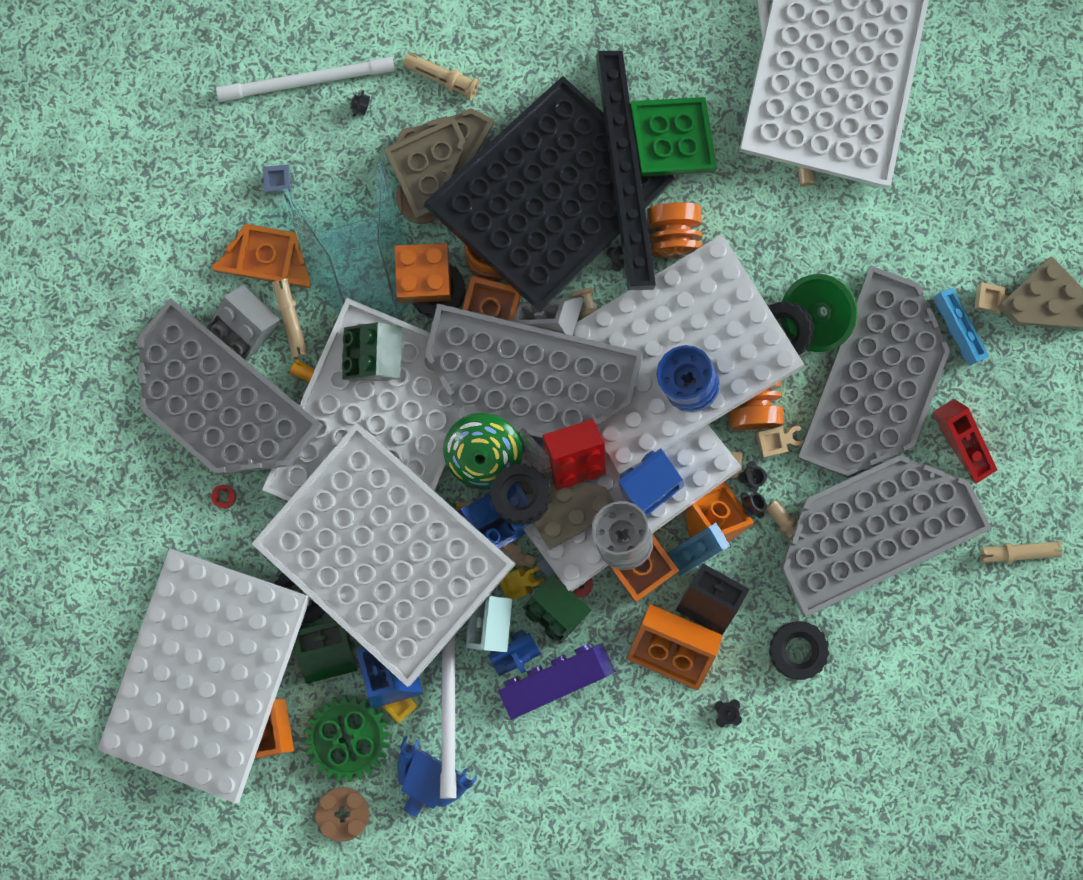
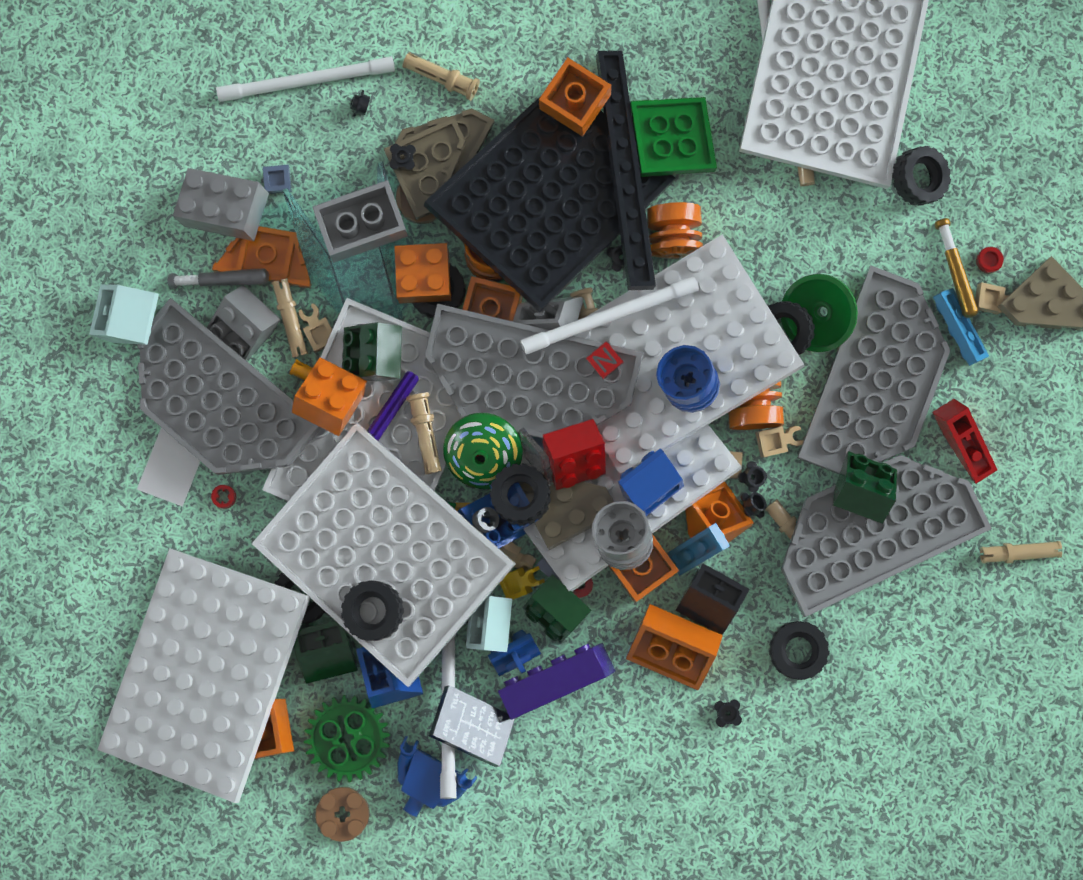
yellow tile [382,698,418,724] -> none
none -> light aqua slope [89,284,159,345]
none -> white sticker [137,428,200,507]
none -> flat silver piece [167,268,269,289]
none -> light grey brick [173,168,269,241]
none -> orange brick [291,357,367,436]
none -> tan plate [299,303,332,353]
none -> light grey brick [312,180,408,263]
none -> black tyre [341,580,404,641]
none -> dark purple axle [367,371,419,441]
none -> black plate [389,144,416,170]
none -> tan pin [406,392,442,474]
none -> tile [429,685,514,767]
none -> dark grey bush [472,507,499,533]
none -> white piece [520,276,699,355]
none -> orange brick [539,57,611,136]
none -> red tile [586,341,624,379]
none -> dark green slope [833,451,897,524]
none -> black tyre [892,146,951,206]
none -> pearl gold piece [935,218,978,318]
none -> red tile [976,247,1004,273]

